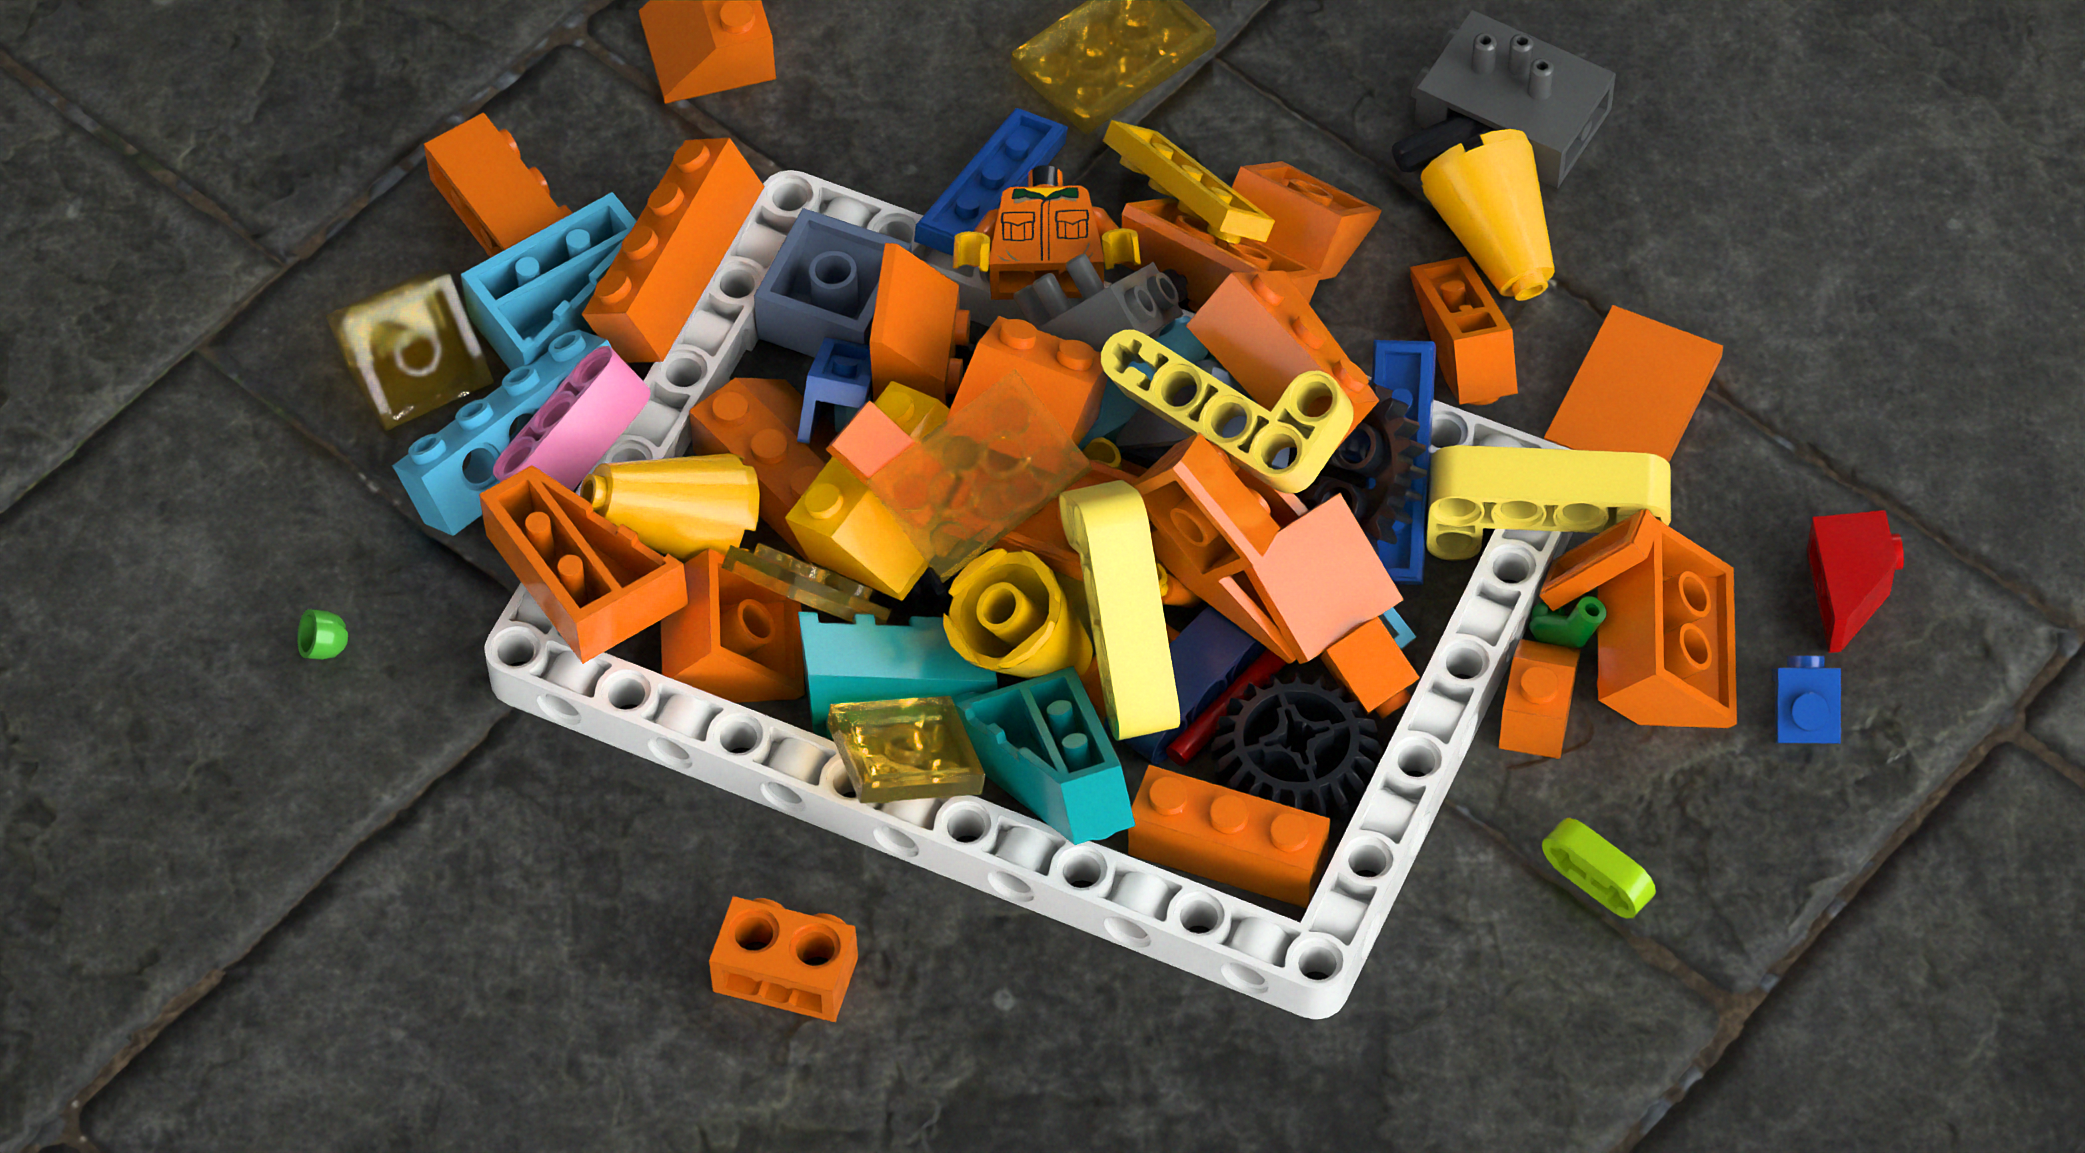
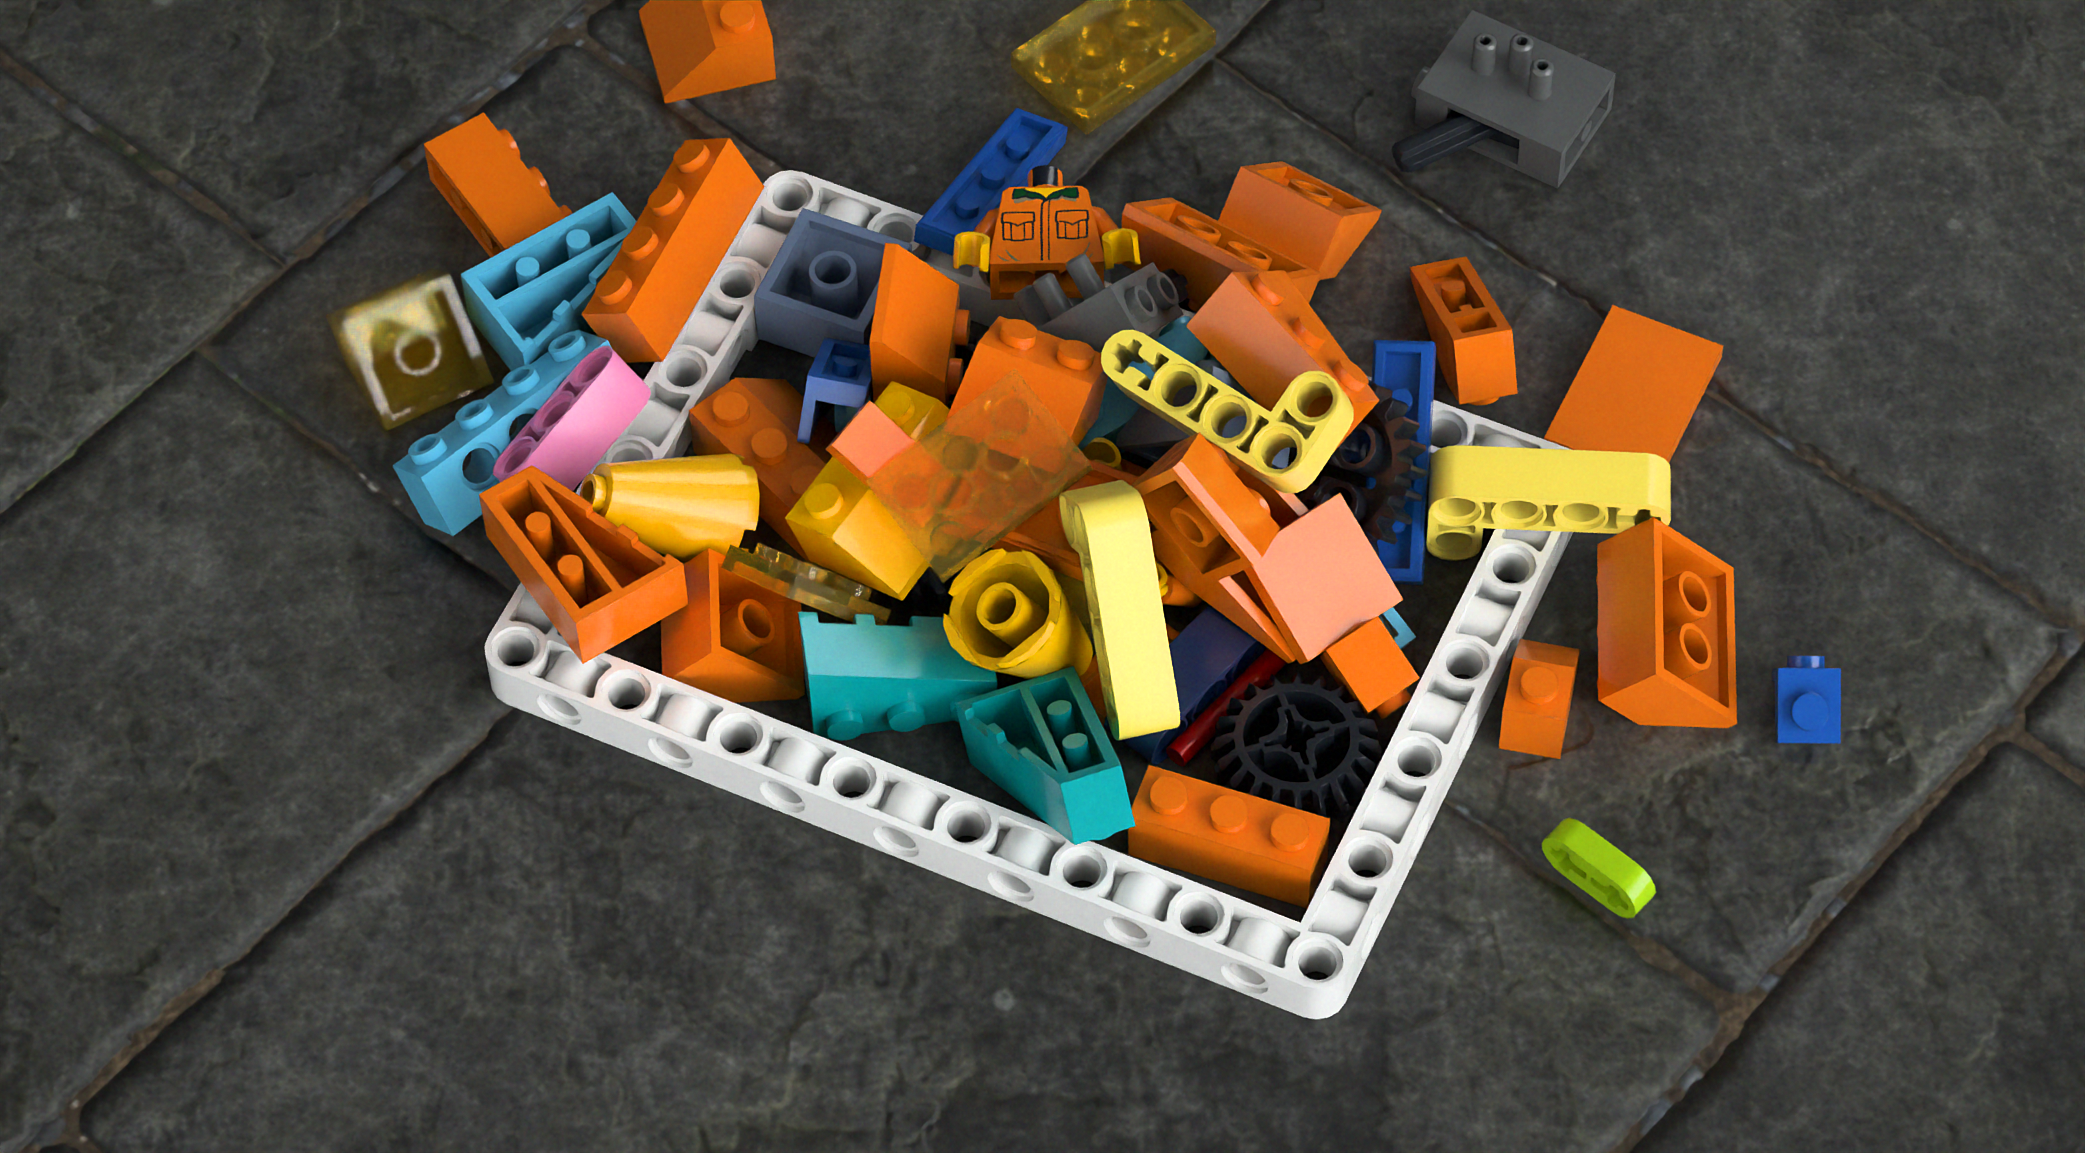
bright green hinge [297,609,348,660] -> none
orange brick [709,896,858,1022] -> none
clear yellow plate [827,696,986,804] -> none
yellow plate [1103,120,1275,244] -> none
yellow cone [1420,129,1555,301] -> none
green arm [1529,597,1607,648] -> none
orange tile [1539,509,1660,611] -> none
red slope [1806,510,1904,653] -> none

